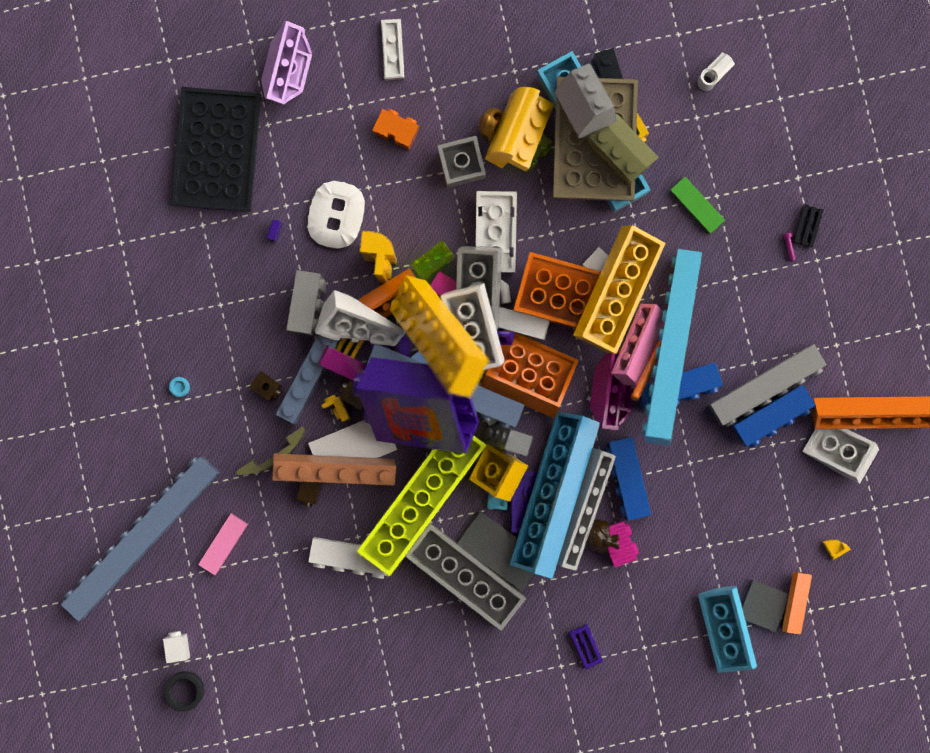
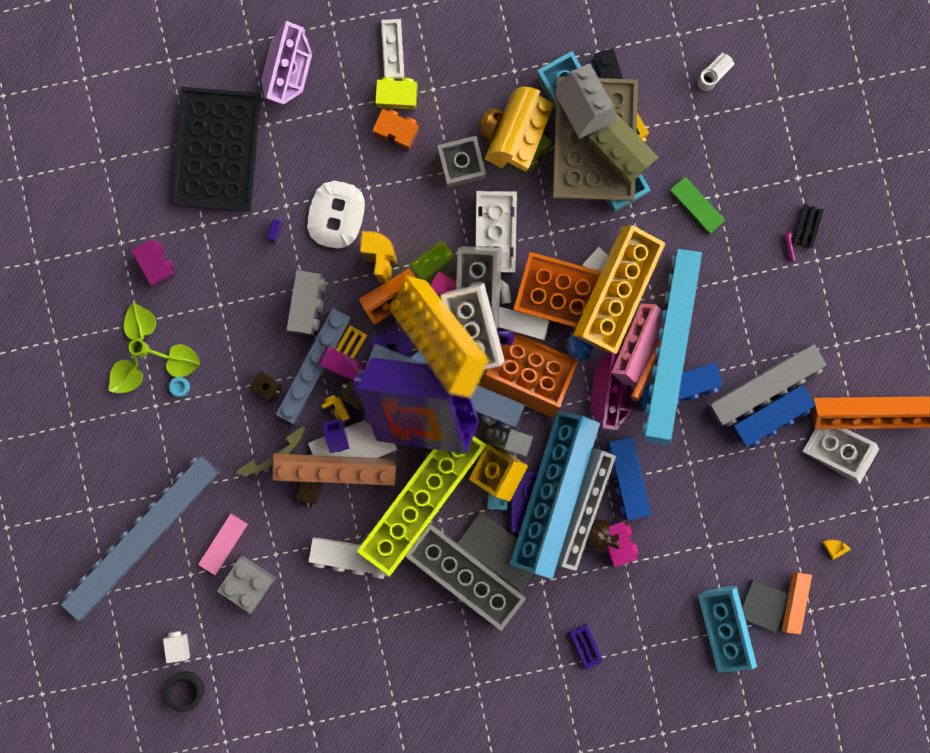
white wedge [315,290,405,346] -> none
none -> lime plant [108,303,200,393]
none -> magenta brick [131,239,175,287]
none -> light grey brick [217,556,276,614]
none -> dark purple brick [323,418,350,454]
none -> neon yellow brick [376,77,417,110]
none -> blue head [565,331,594,361]

